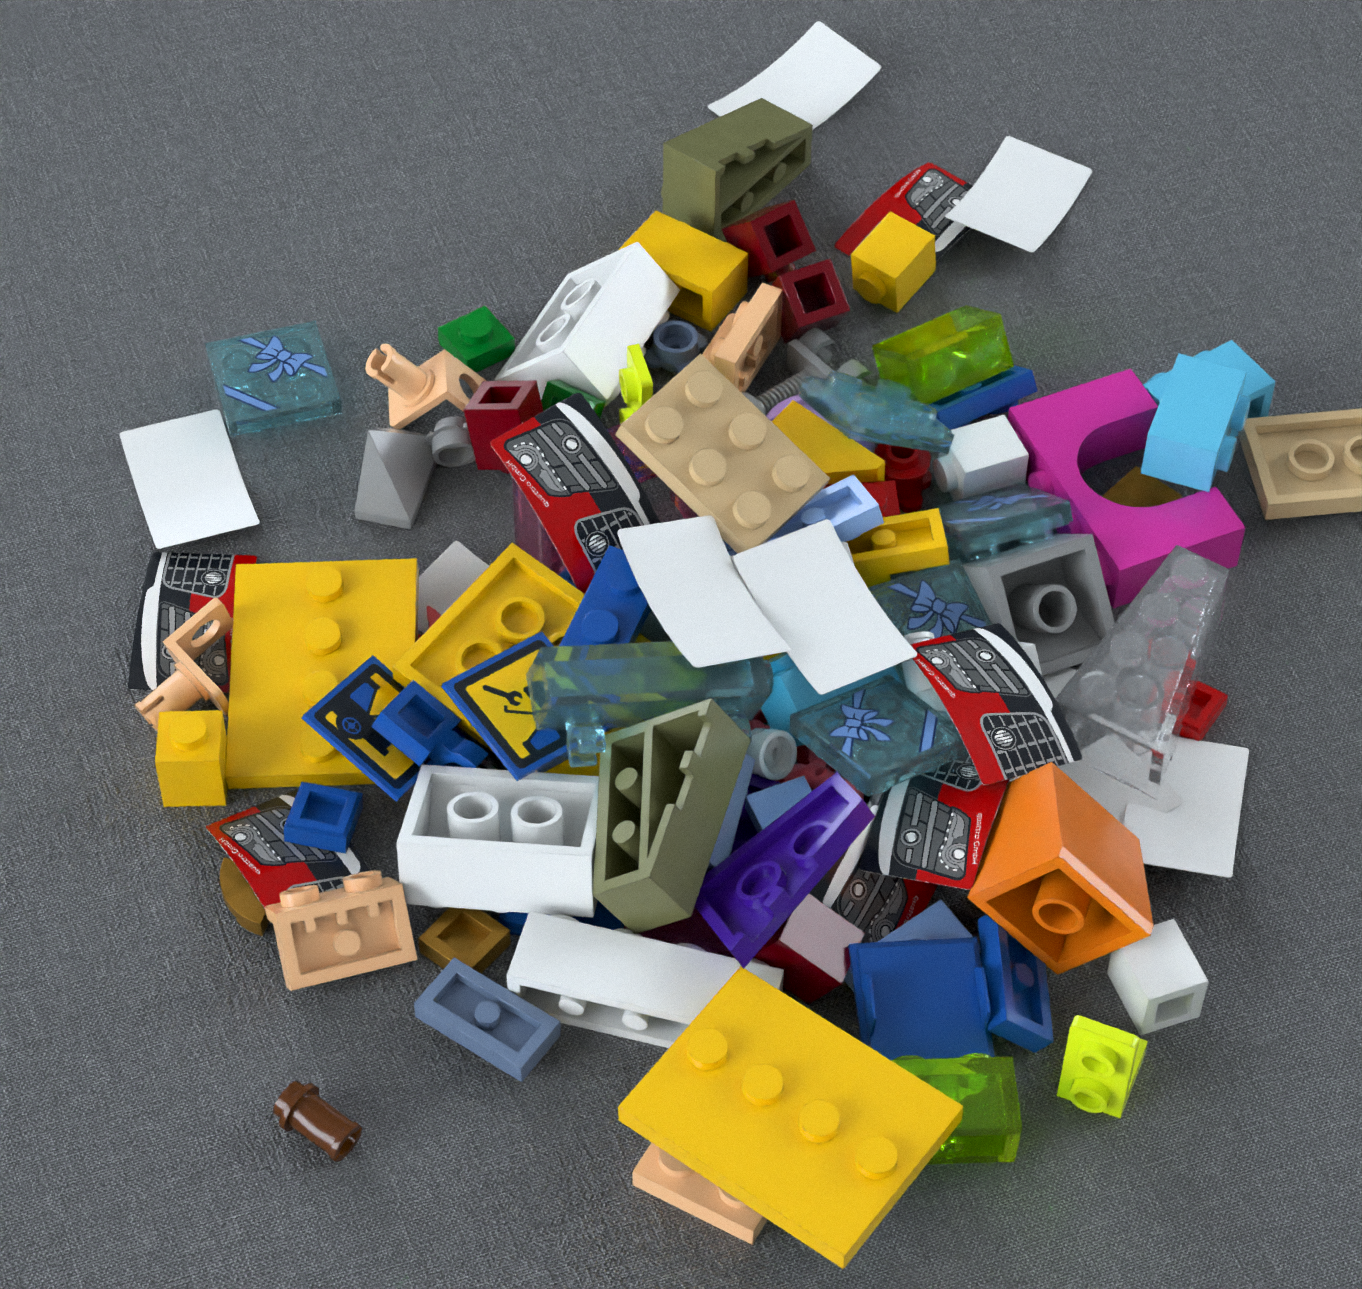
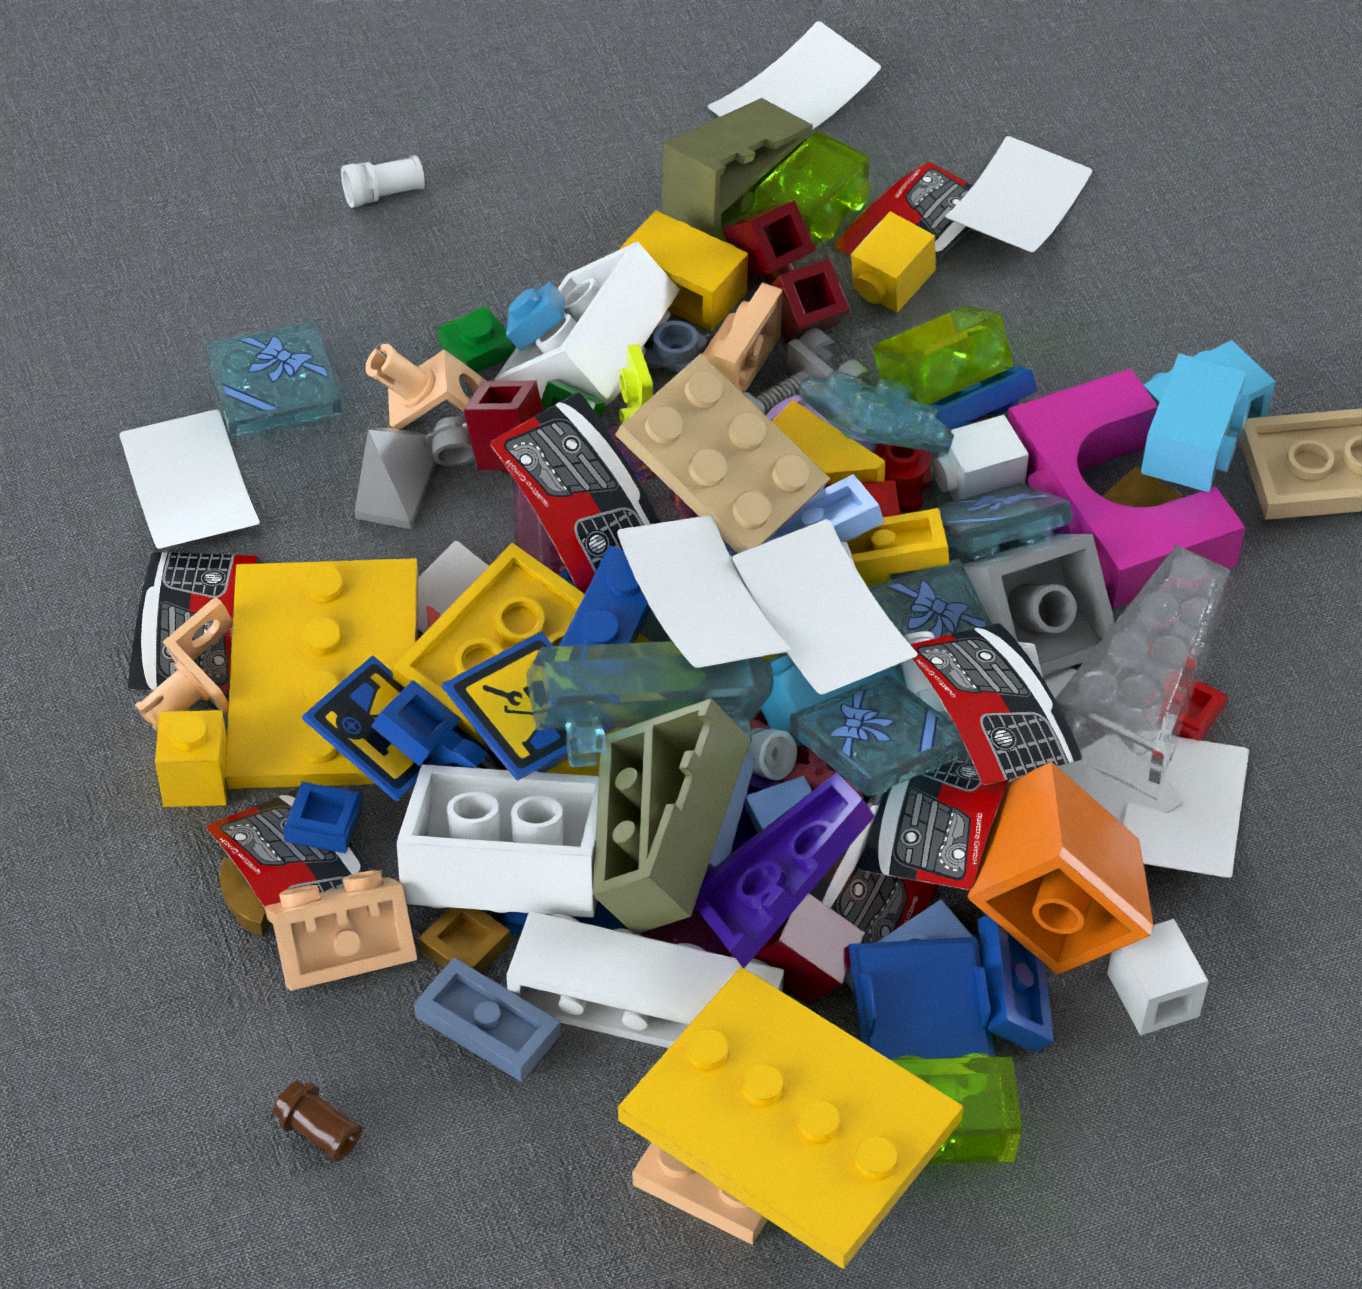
neon yellow bracket [1057,1015,1148,1118] -> none
none -> white pin [341,155,425,208]
none -> dark azure plate [506,281,565,351]
none -> clear neon green brick [754,130,872,248]

